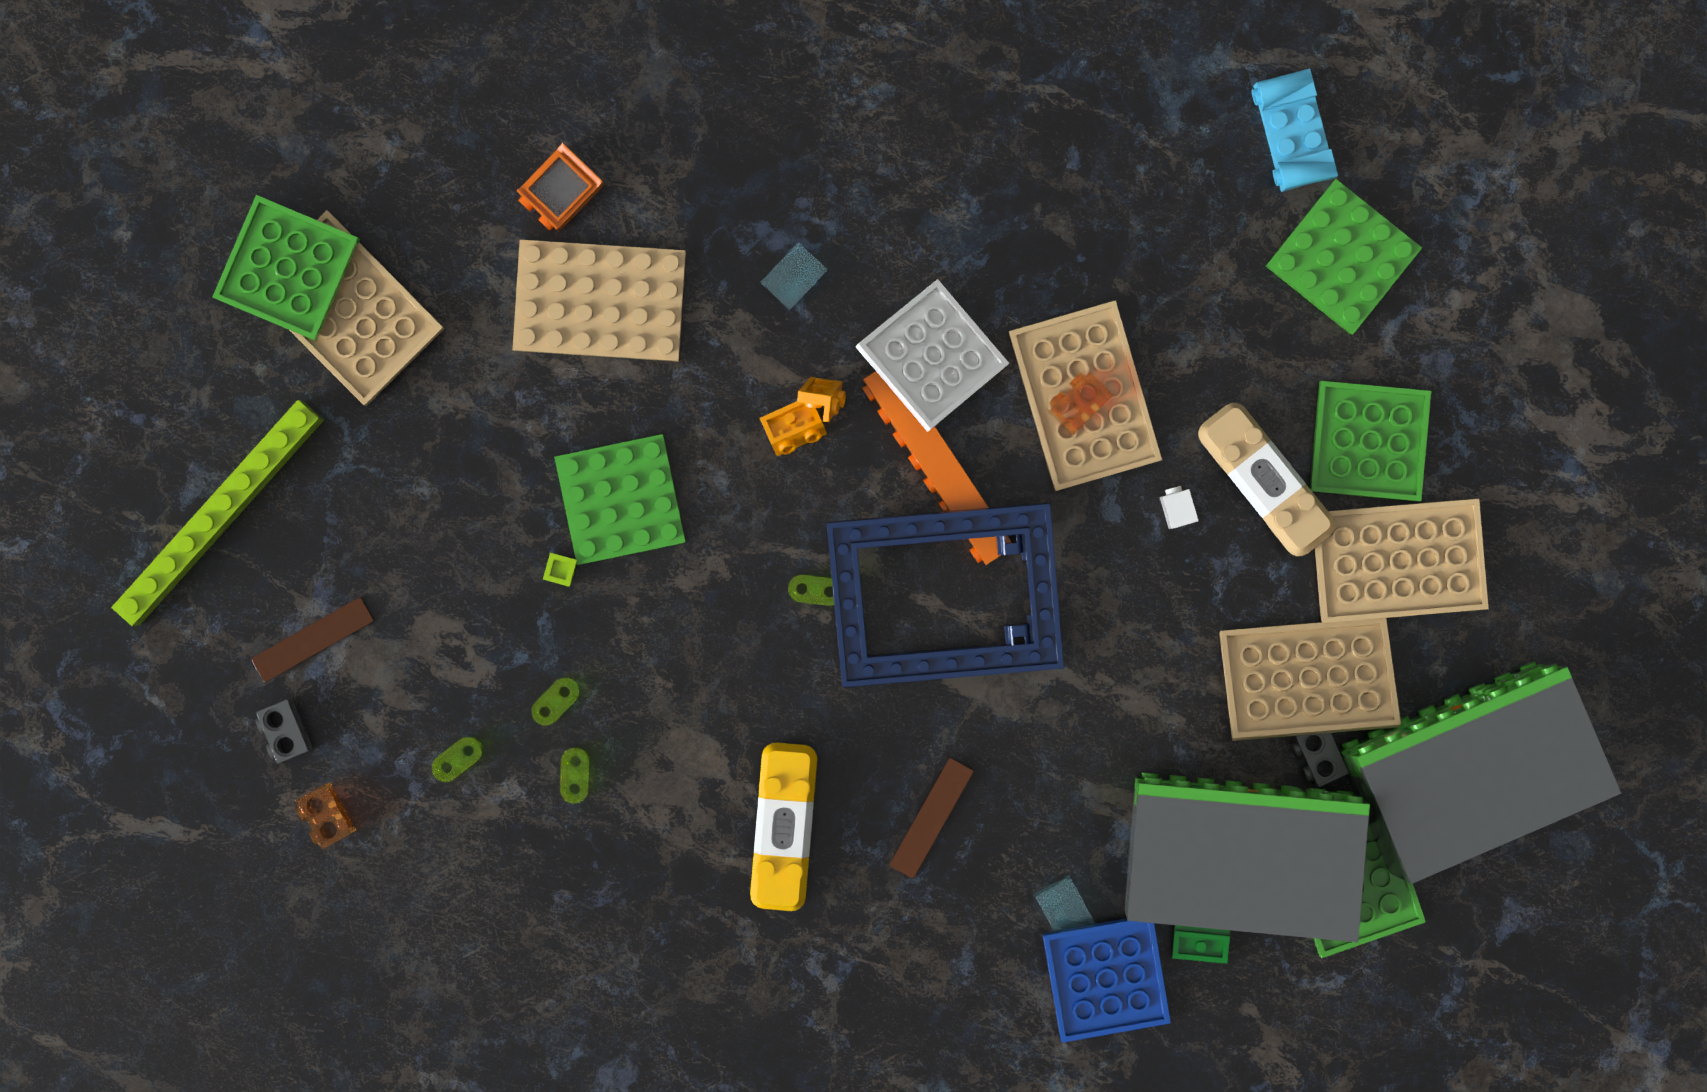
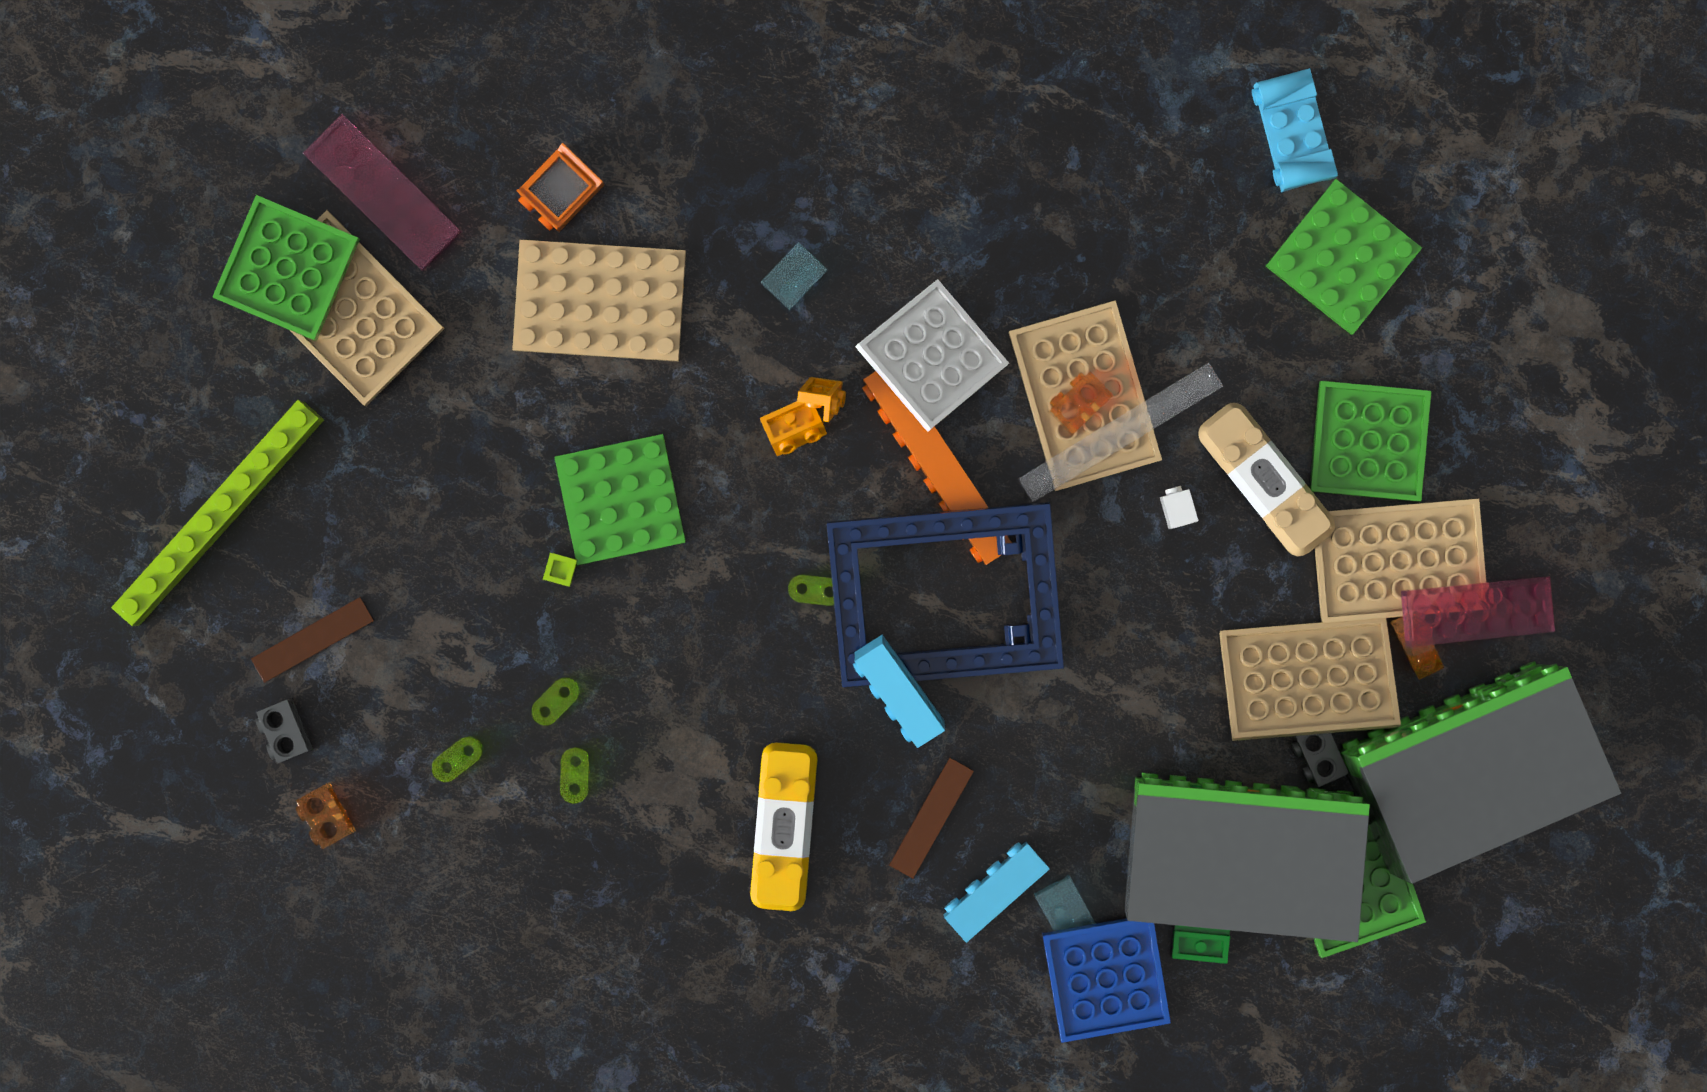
none -> clear pink plate [303,114,462,271]
none -> medium azure brick [853,635,945,748]
none -> medium azure brick [943,842,1049,943]
none -> clear plate [1018,363,1223,503]
none -> clear orange brick [1390,610,1444,680]
none -> clear pink plate [1401,577,1555,647]

